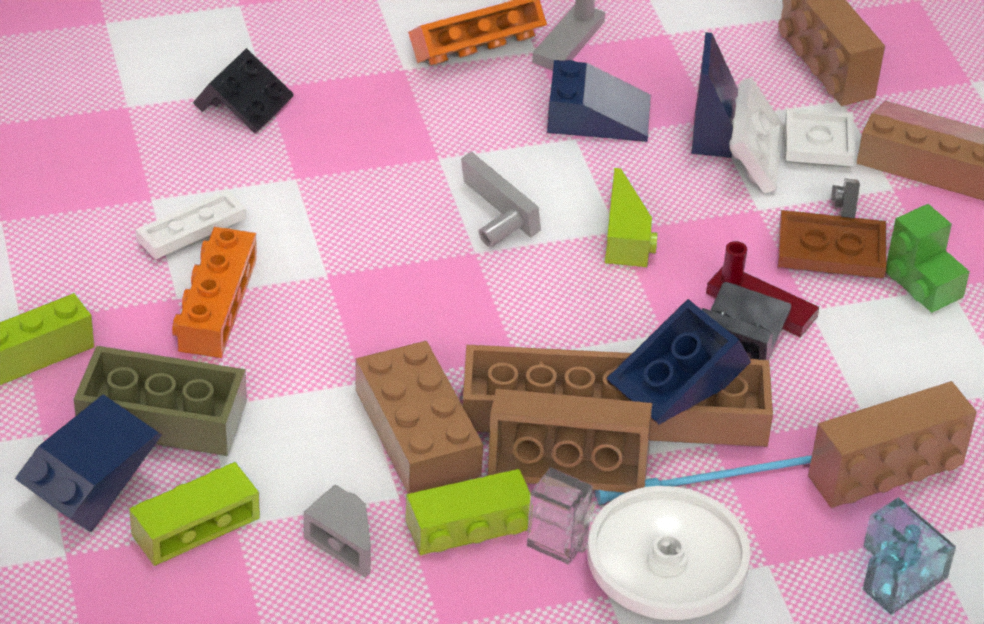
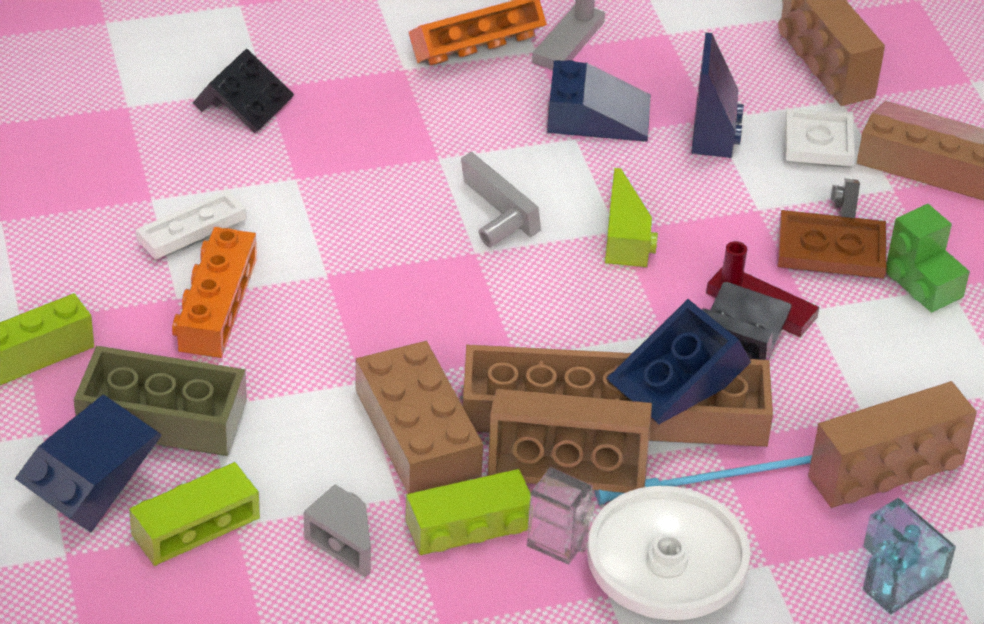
white plate [729,77,784,194] -> none

